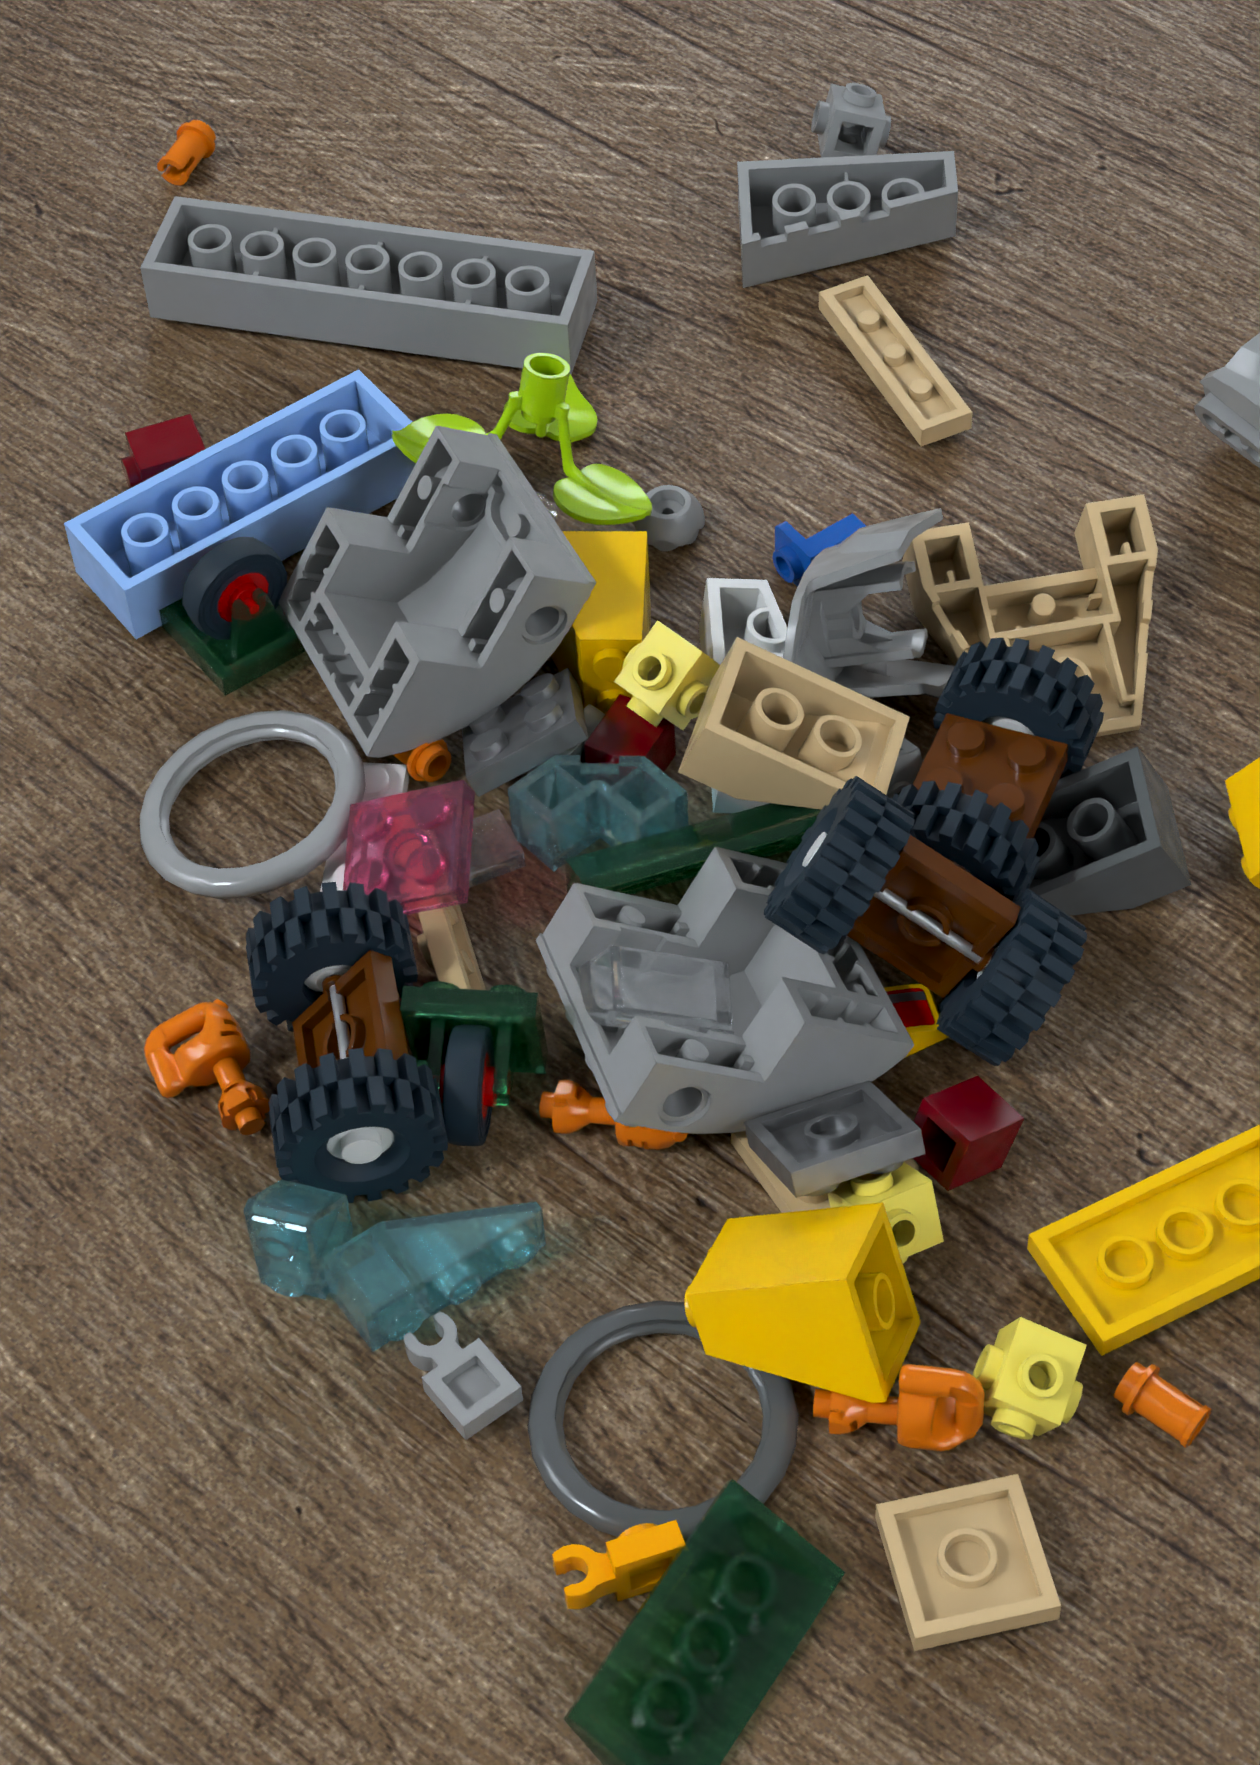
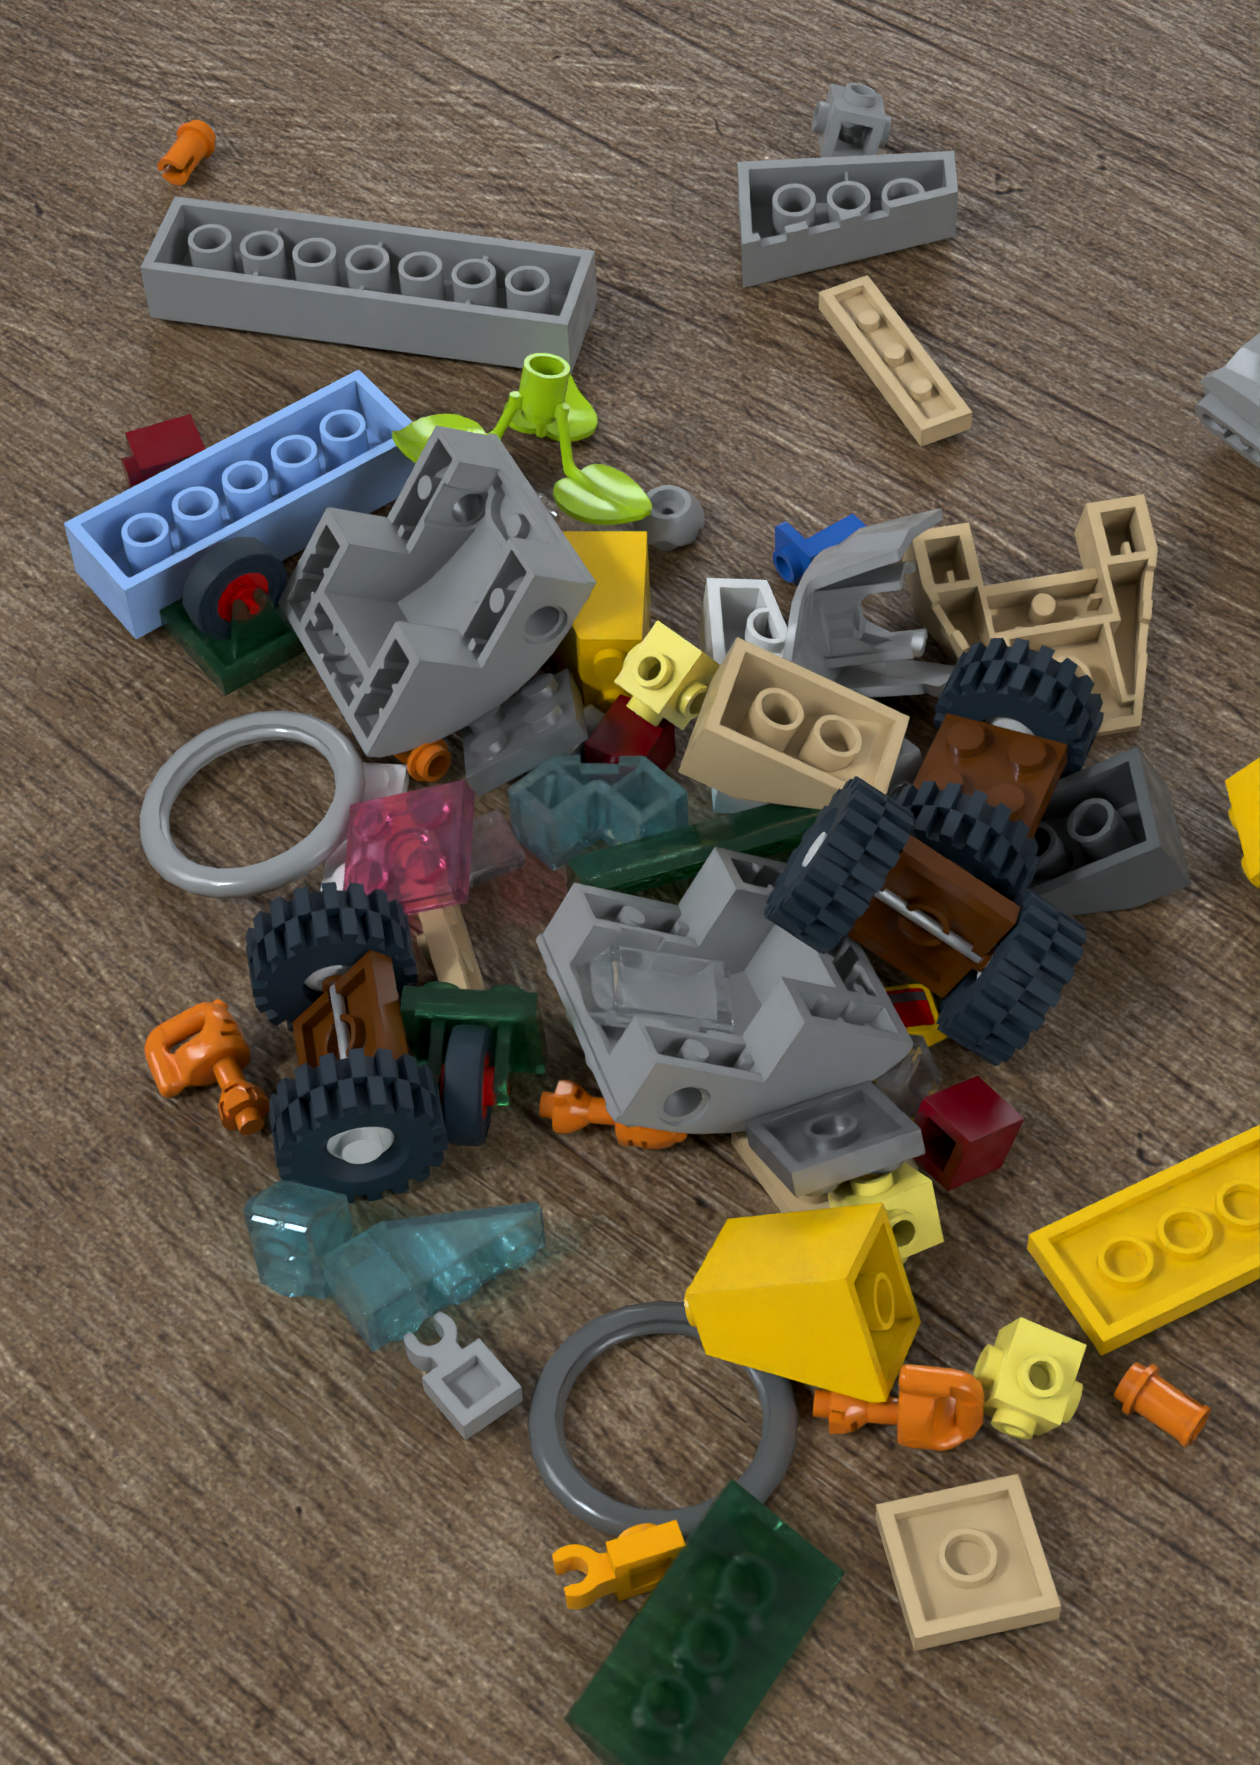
none -> clear tile [873,1034,943,1121]

